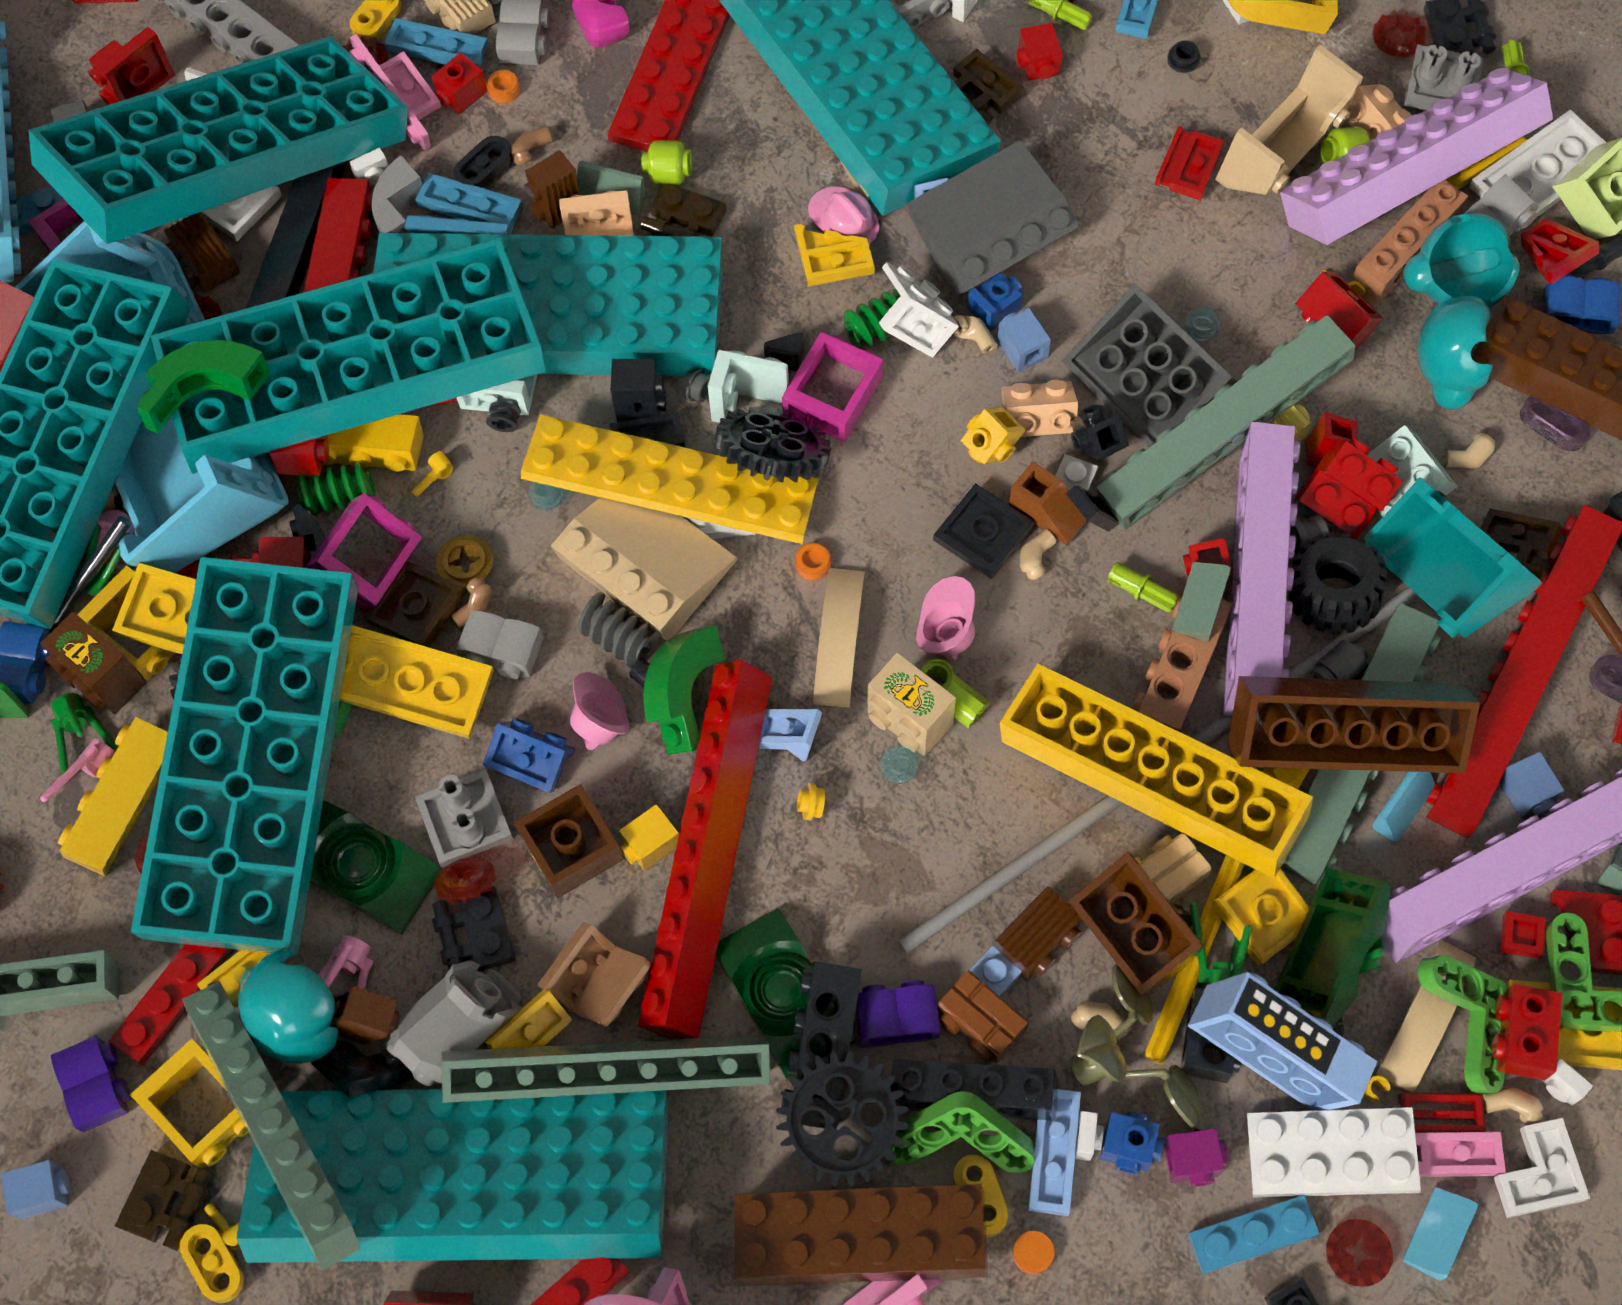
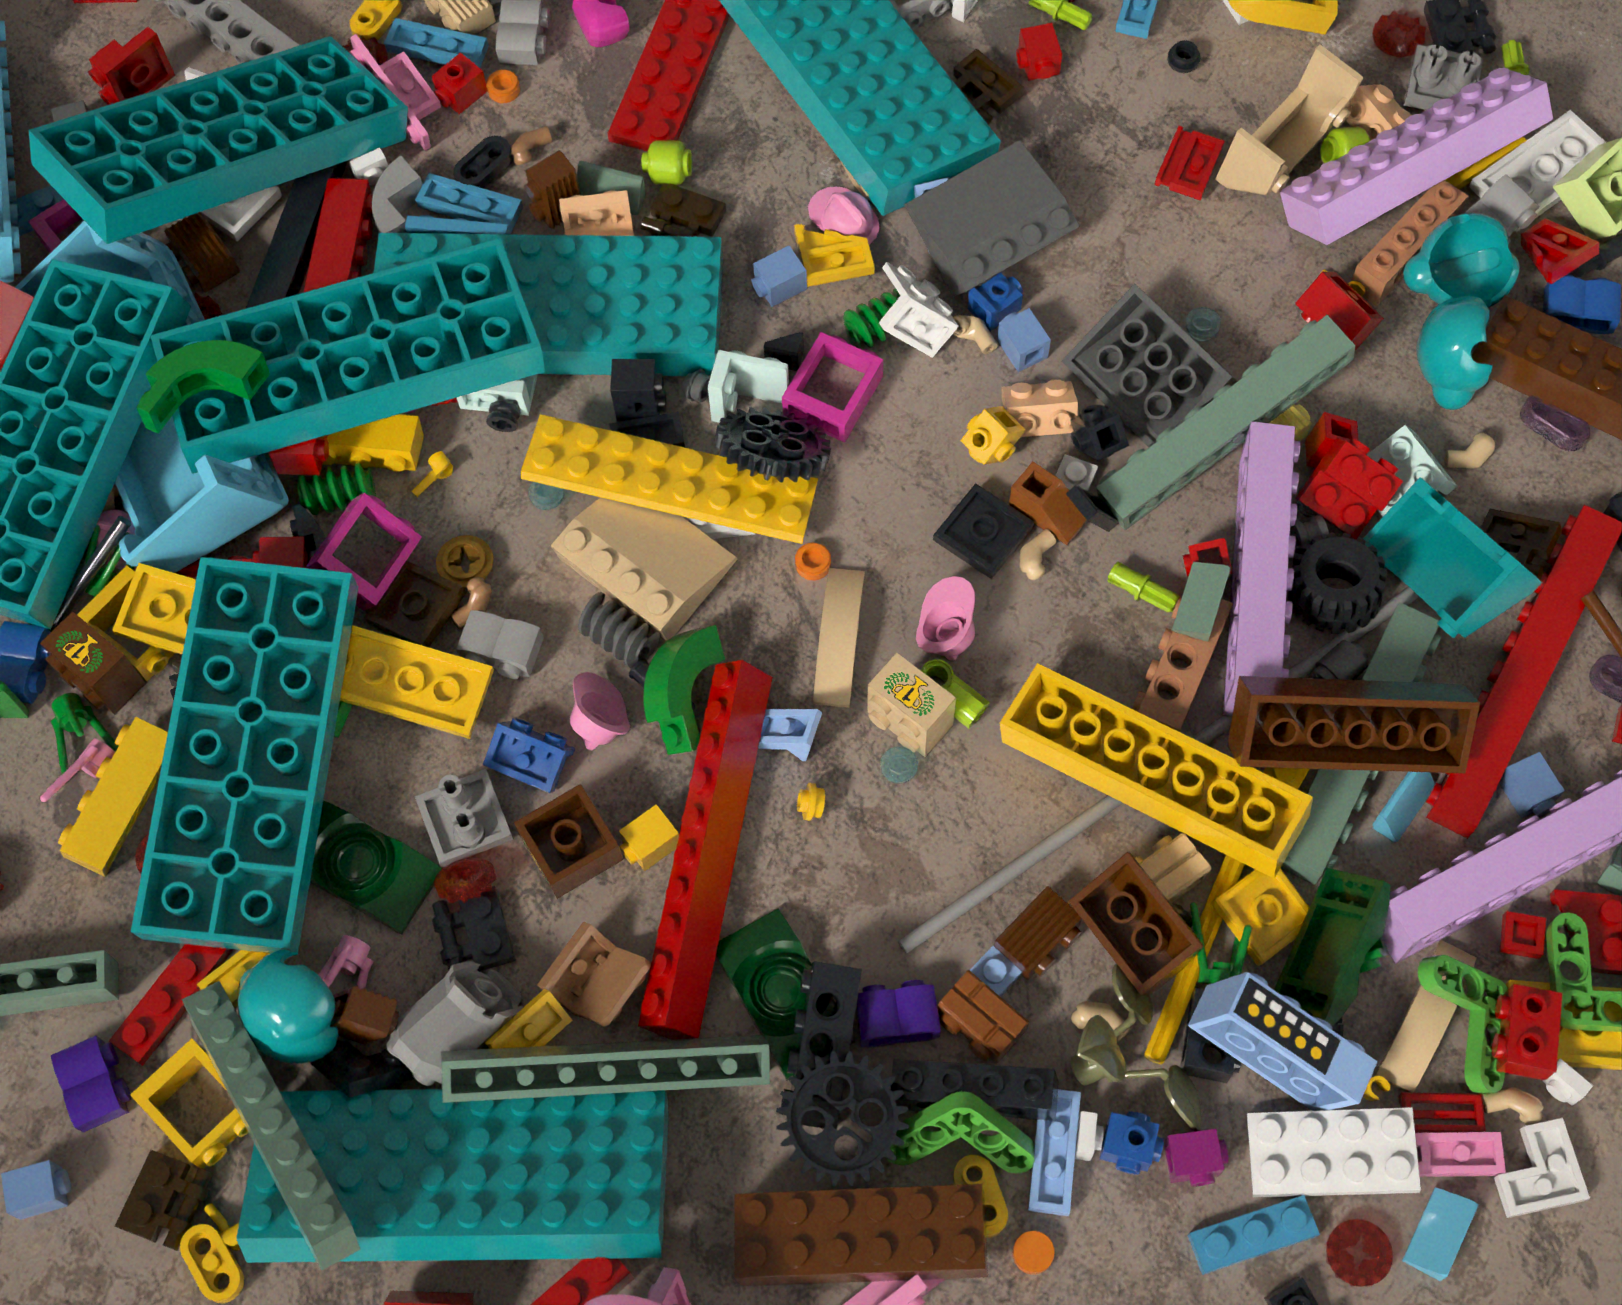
none -> medium blue brick [751,246,807,307]

